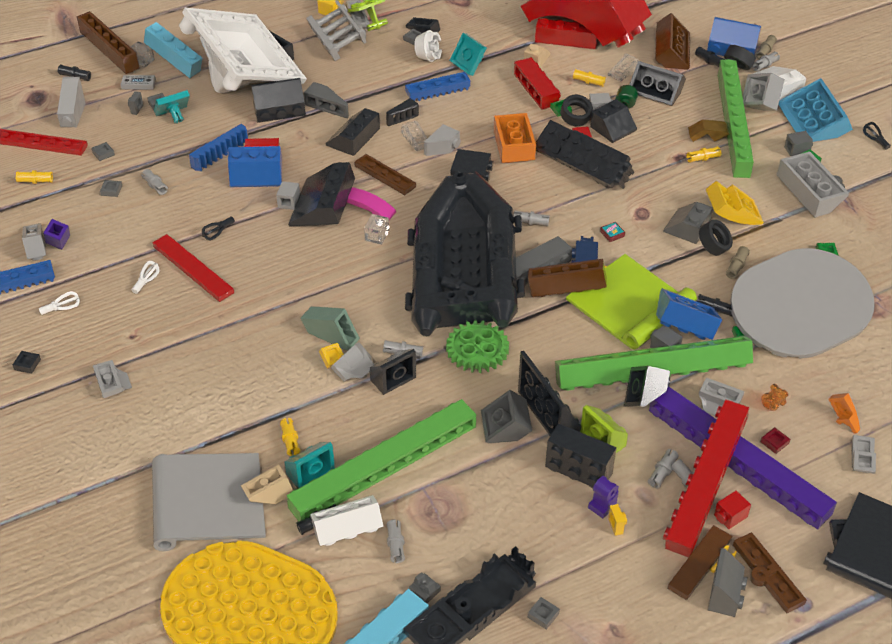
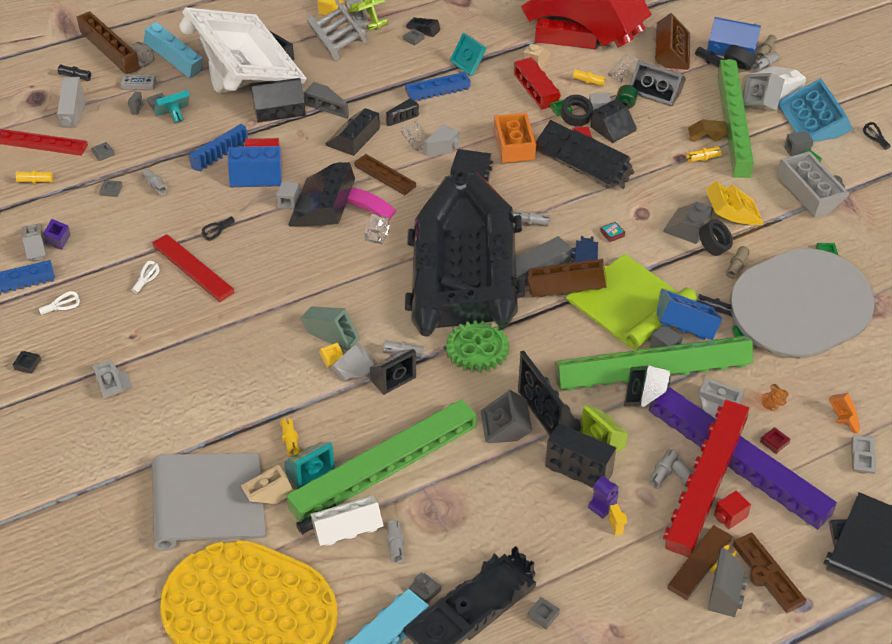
white cone [415,30,442,62] -> none

